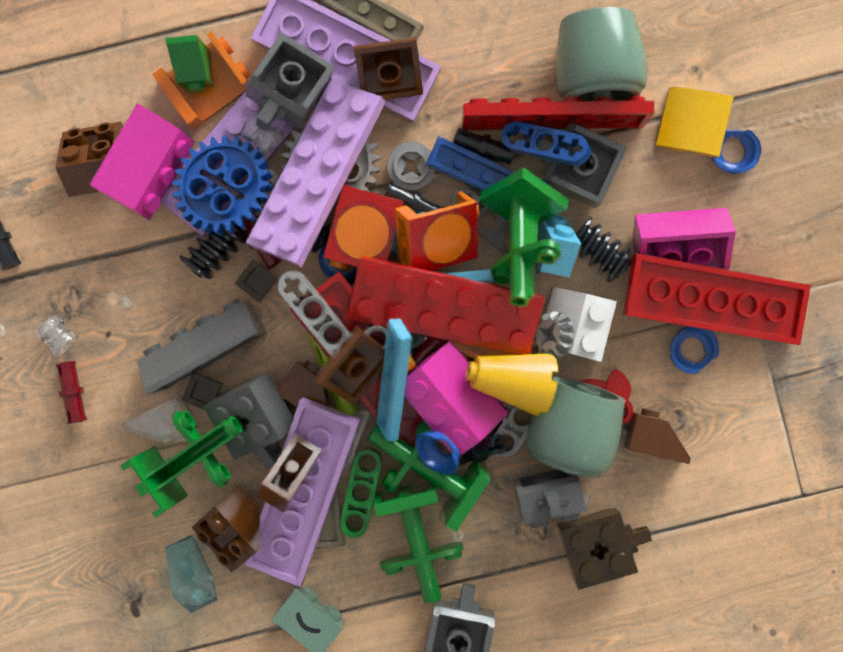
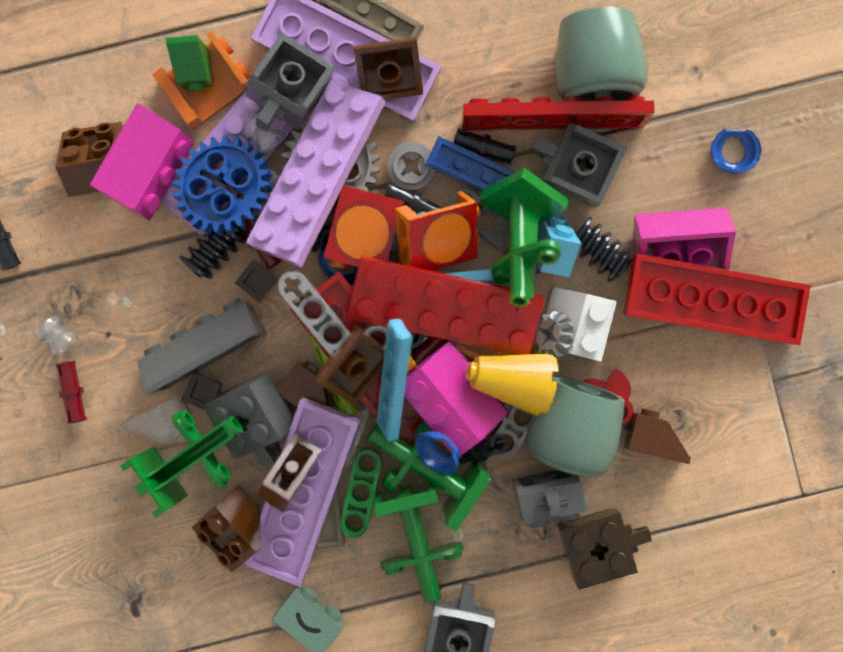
clear light blue slope [165,535,218,613] -> none
blue beam [501,122,591,166] -> none
yellow slope [655,87,734,158] -> none
blue piece [670,327,719,374] -> none

